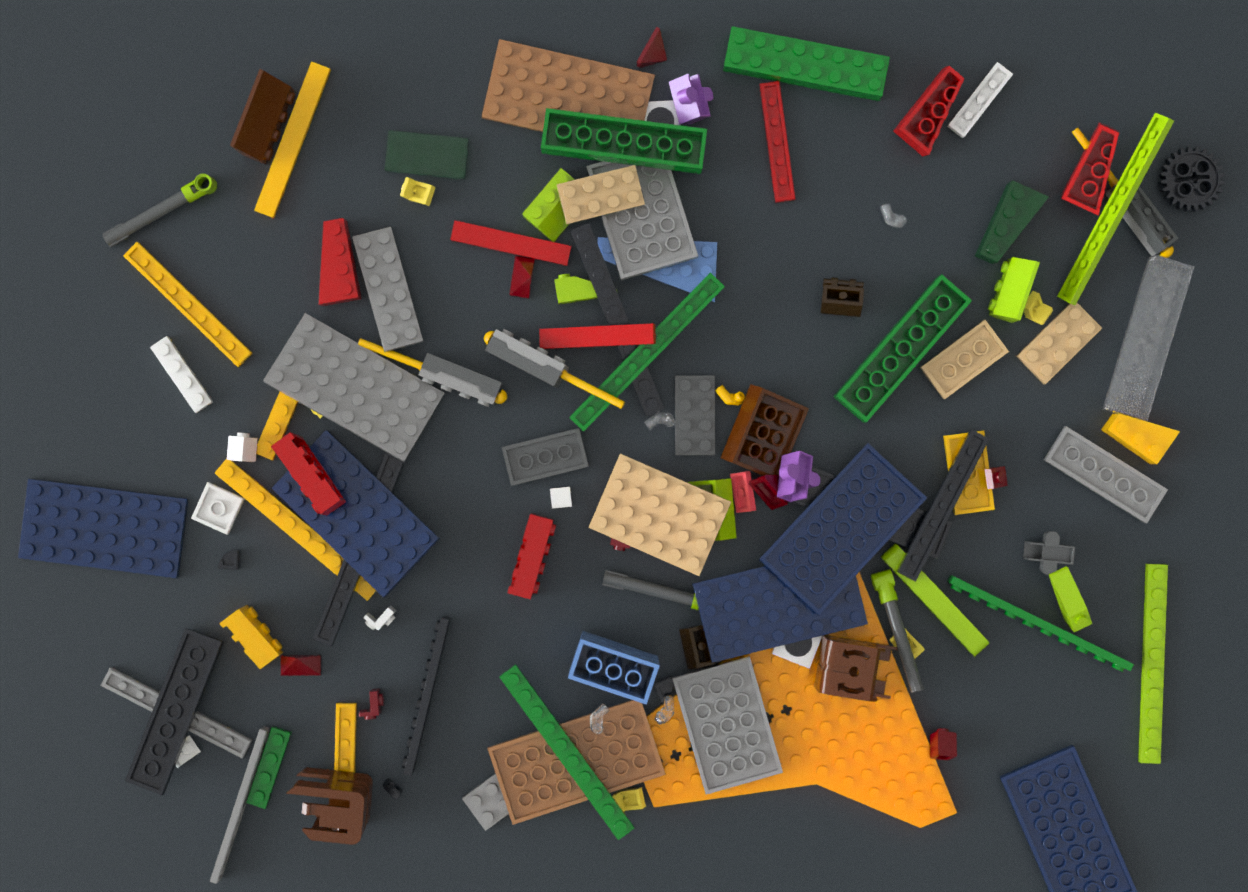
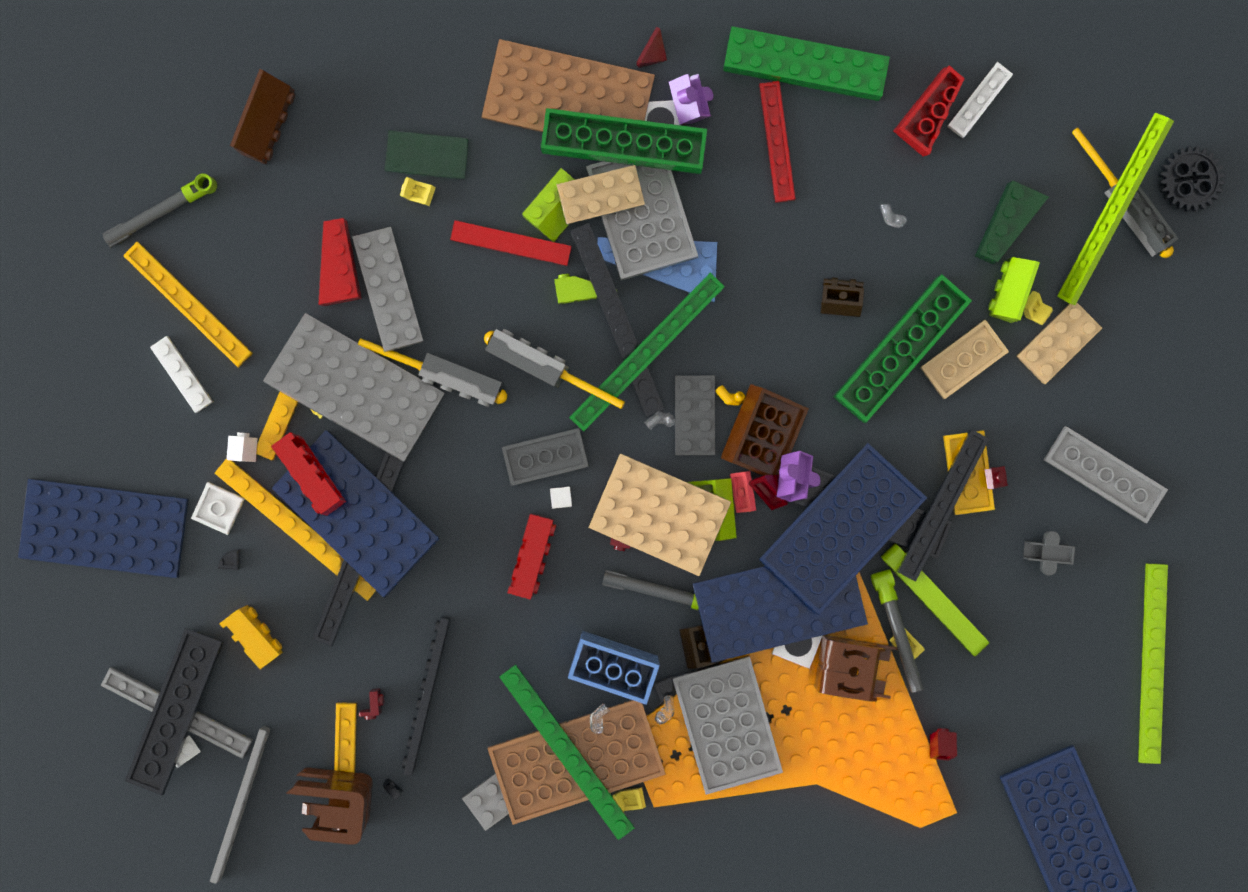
green plate [246,726,292,809] -> none
yellow tile [254,61,331,218] -> none
dark red slope [281,655,321,676] -> none
white bracket [363,606,397,630] -> none
dark red slope [510,256,535,298] -> none
tile [539,323,656,349] -> none
green plate [947,575,1134,672] -> none
lime slope [1049,566,1092,632] -> none
red wedge [1061,122,1119,216] -> none
yellow wedge [1101,413,1180,464] -> none
clear brick [1102,255,1194,421] -> none

